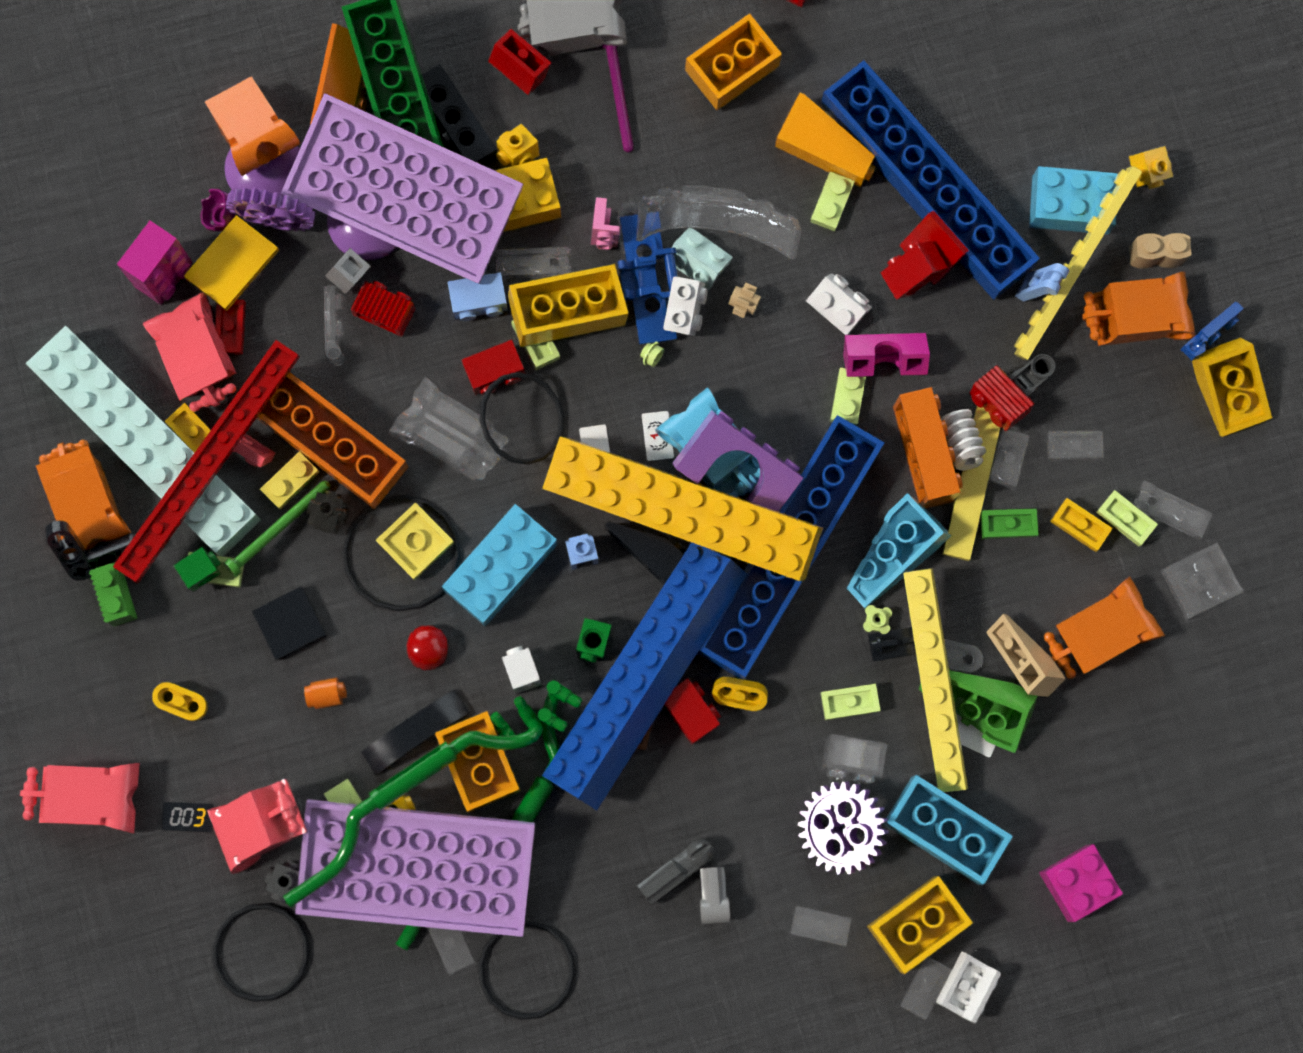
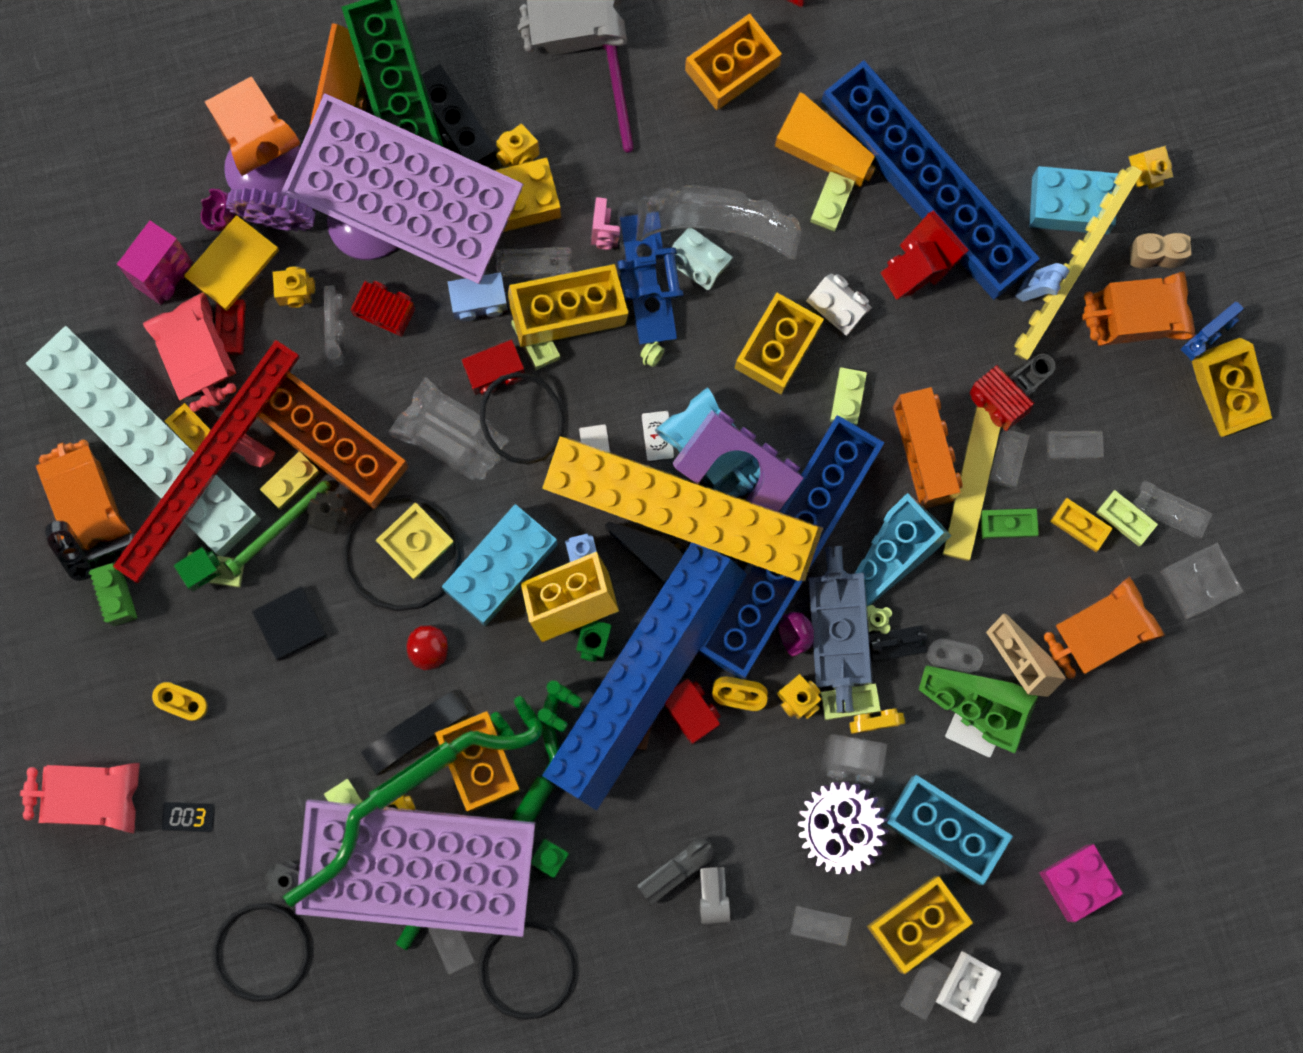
coral piece [207,779,307,874] -> none
orange brick [304,677,347,709] -> none
light grey brick [325,248,370,294] -> none
red brick [488,29,551,95] -> none
white brick [502,646,542,694] -> none
white bracket [663,277,708,336] -> none
tan gear [728,282,761,318] -> none
dark pink arch [843,333,930,377] -> none
light yellow plate [903,568,968,792] -> none
white piece [941,409,986,470] -> none
none -> yellow brick [273,267,315,308]
none -> yellow brick [521,552,619,642]
none -> green brick [531,839,569,878]
none -> yellow brick [735,293,824,395]
none -> yellow brick [777,674,822,719]
none -> magenta hair [778,612,814,656]
none -> sand blue plate [809,546,873,713]
none -> yellow plate [849,708,906,734]

